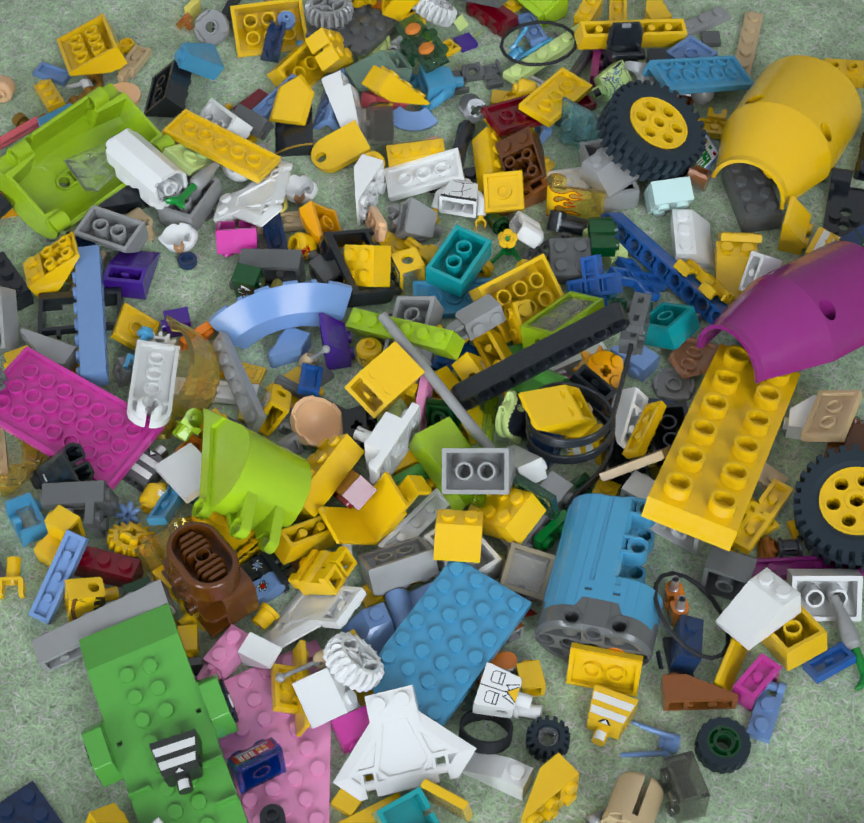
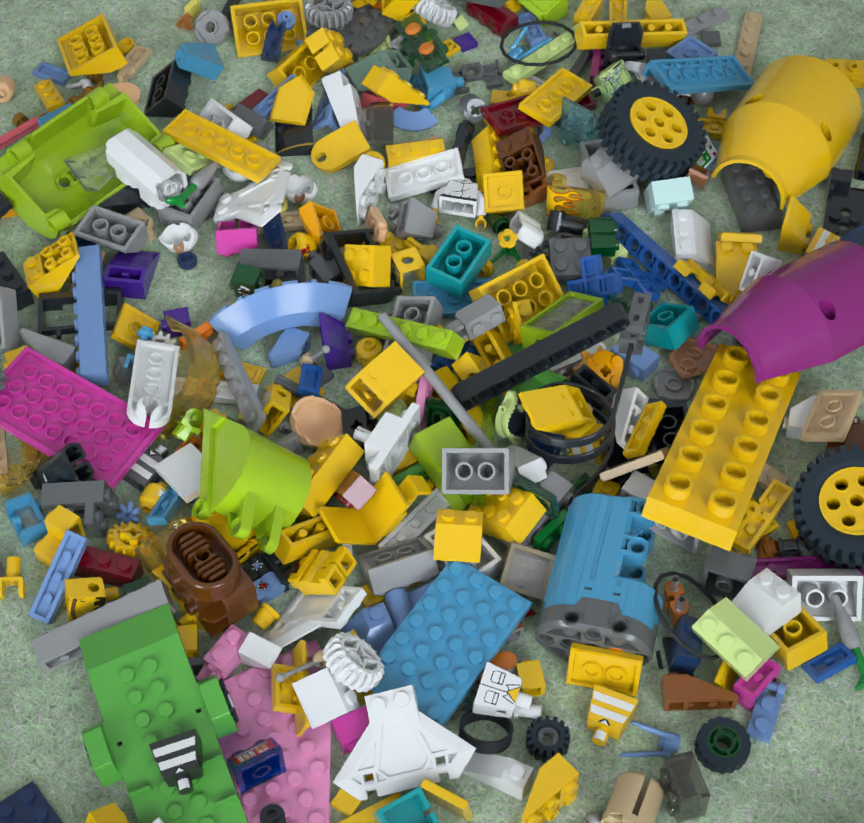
none -> yellowish green slope [692,597,780,682]

